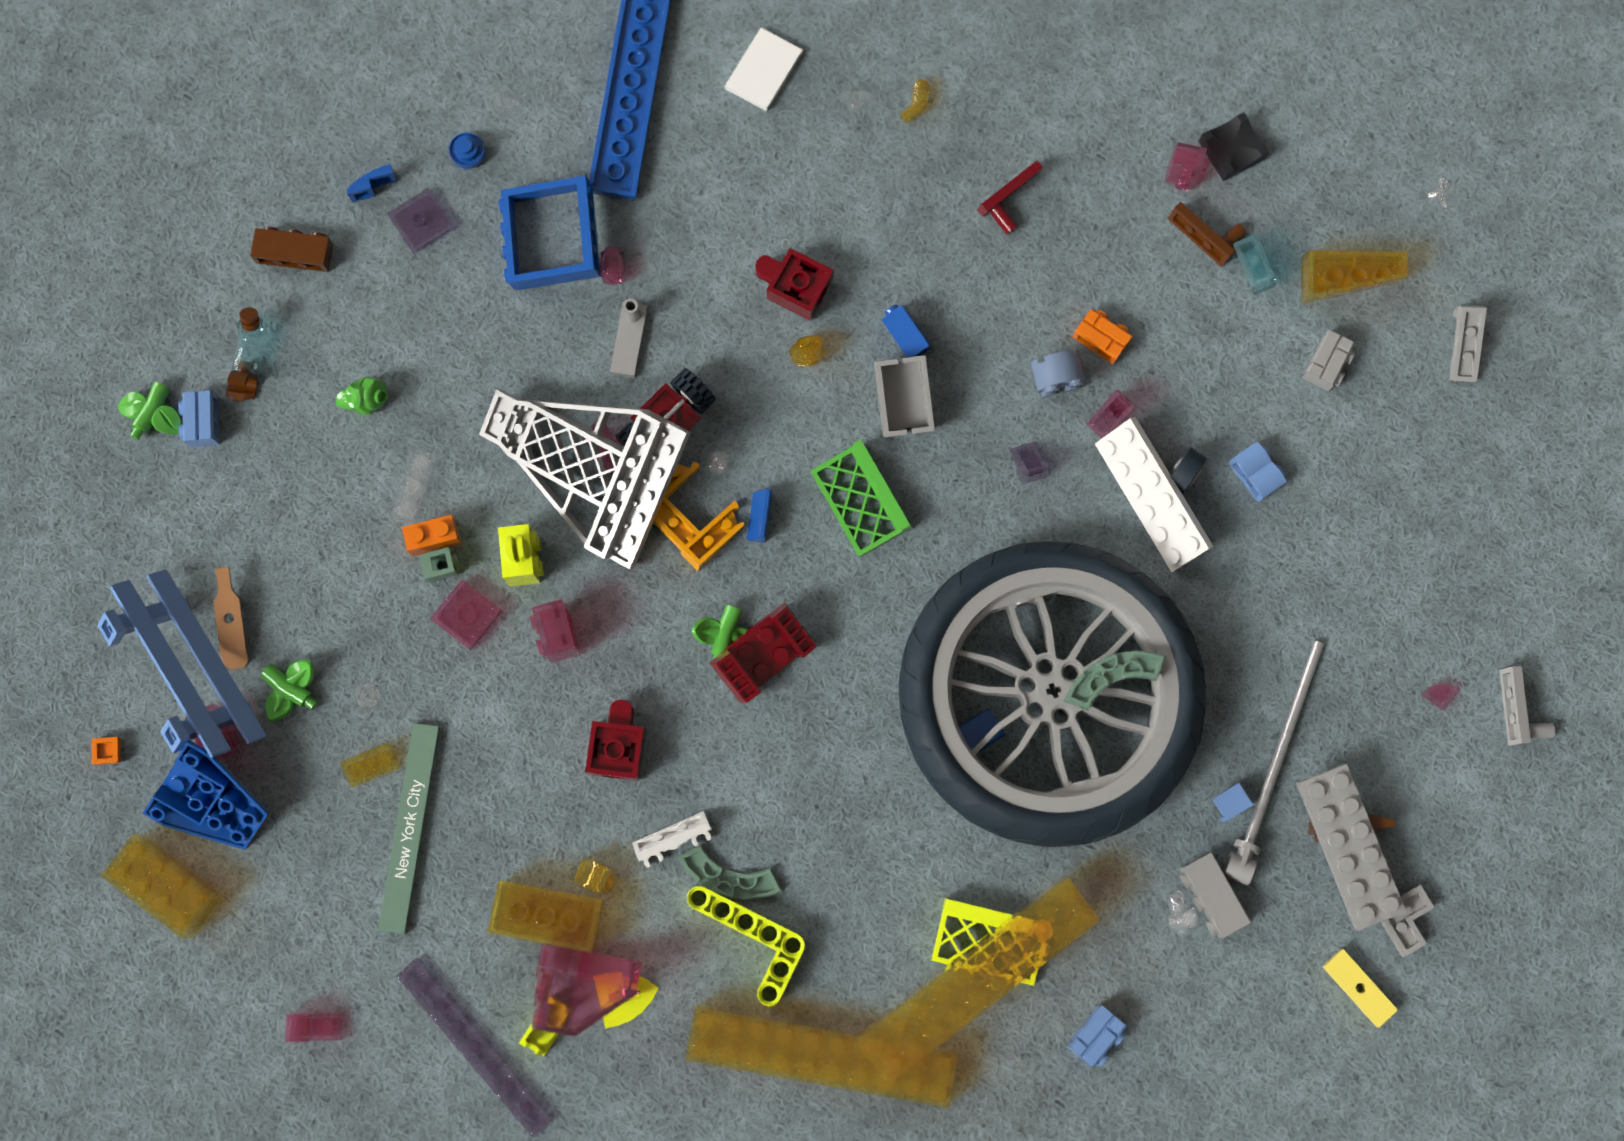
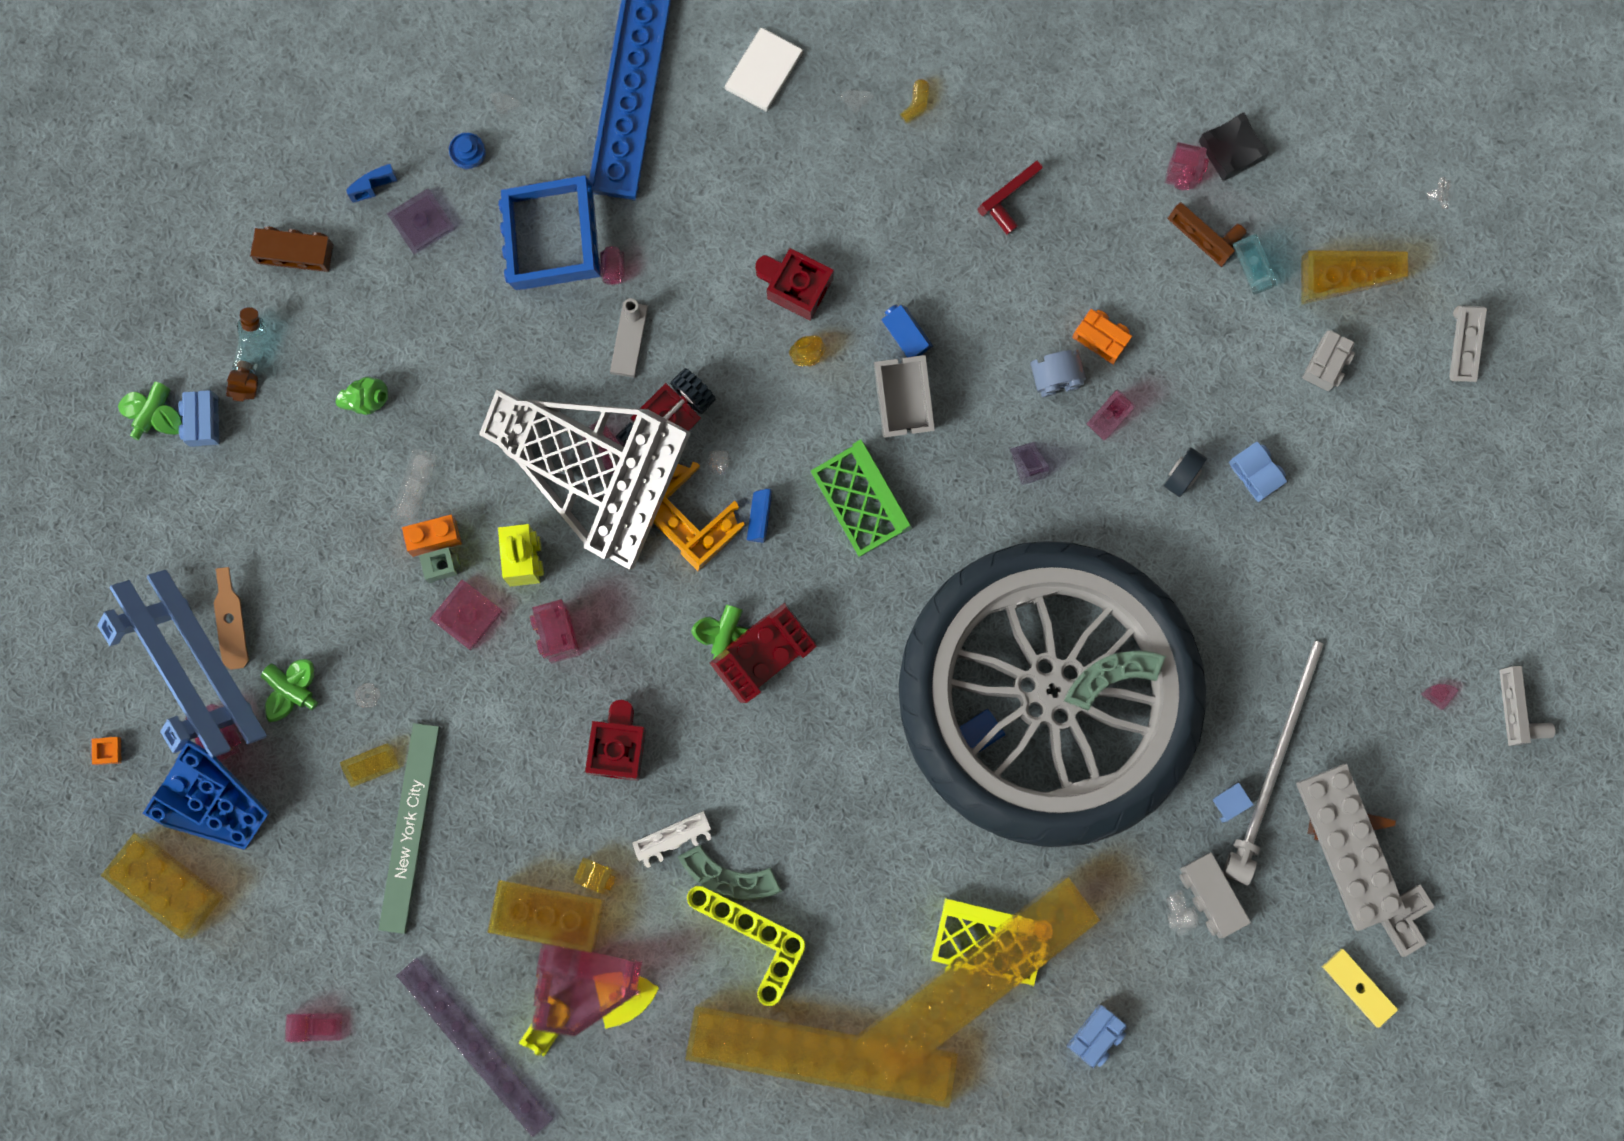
white plate [1095,417,1214,572] -> none

